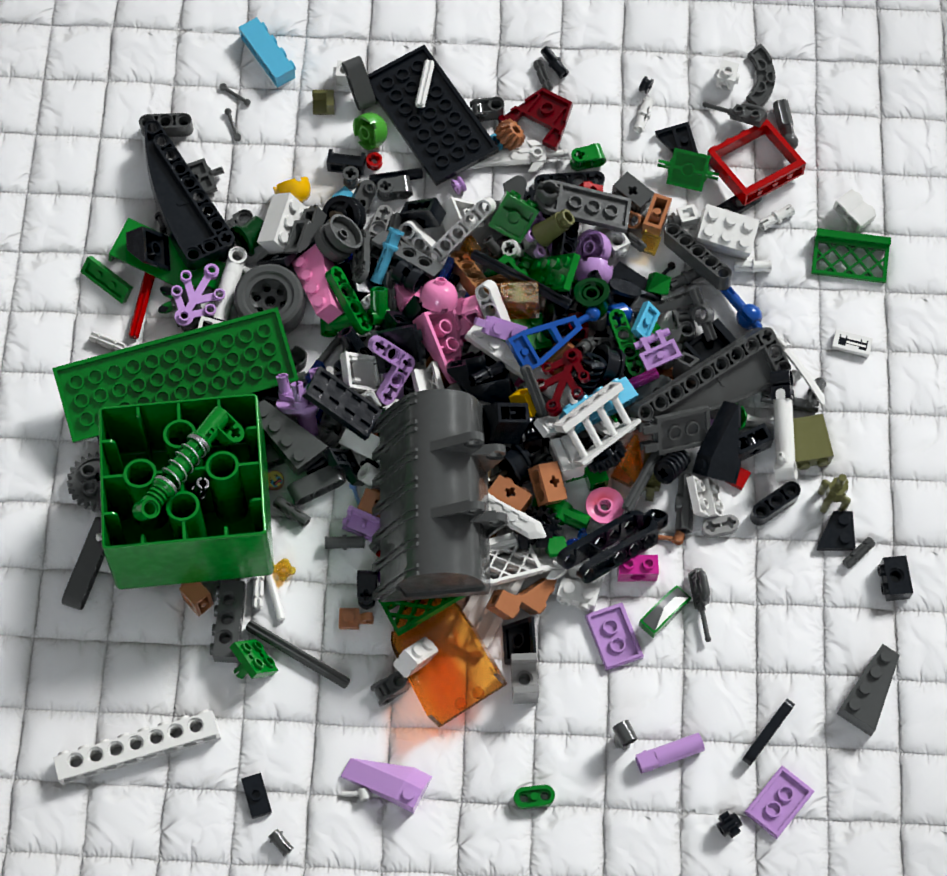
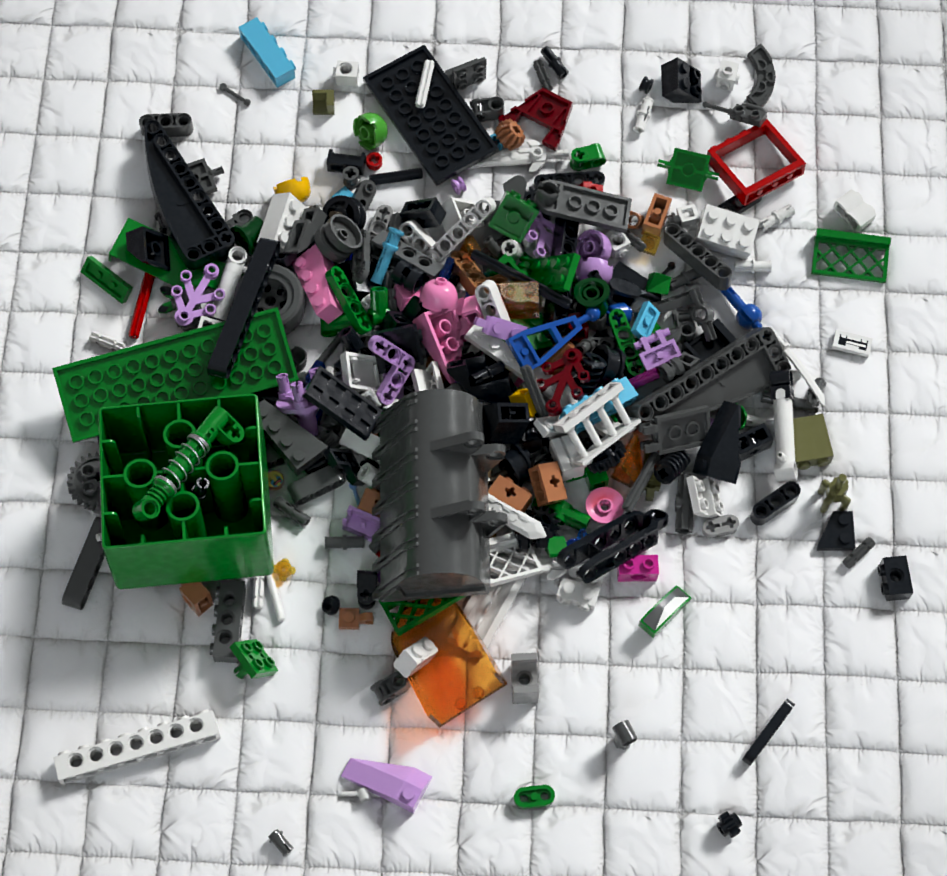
dark grey hinge [224,108,241,141] -> none
black plate [241,773,272,819] -> none
dark grey axle [246,620,350,688] -> none
dark grey beam [342,56,377,111] -> none
dark grey piece [377,175,413,202] -> none
nougat arch [485,578,557,620] -> none
black slope [502,616,536,665] -> none
olive plant [532,209,575,247] -> none
lavender tile [585,602,644,671] -> none
dark grey brick [612,171,654,214] -> none
lavender piece [635,733,705,774] -> none
black wing [655,122,698,153] -> none
nougat hand [658,531,685,545] -> none
dark grey piece [688,568,711,642] -> none
red tile [726,467,751,491] -> none
lavender tile [744,765,815,839] -> none
dark grey piece [773,99,799,150] -> none
dark grey wedge [837,644,900,736] -> none
none -> black beam [207,238,280,379]
none -> black plate [322,595,340,616]
none -> dark grey bracket [445,57,487,90]
none -> dark grey wheel [658,357,685,383]
none -> black slope [661,57,702,103]

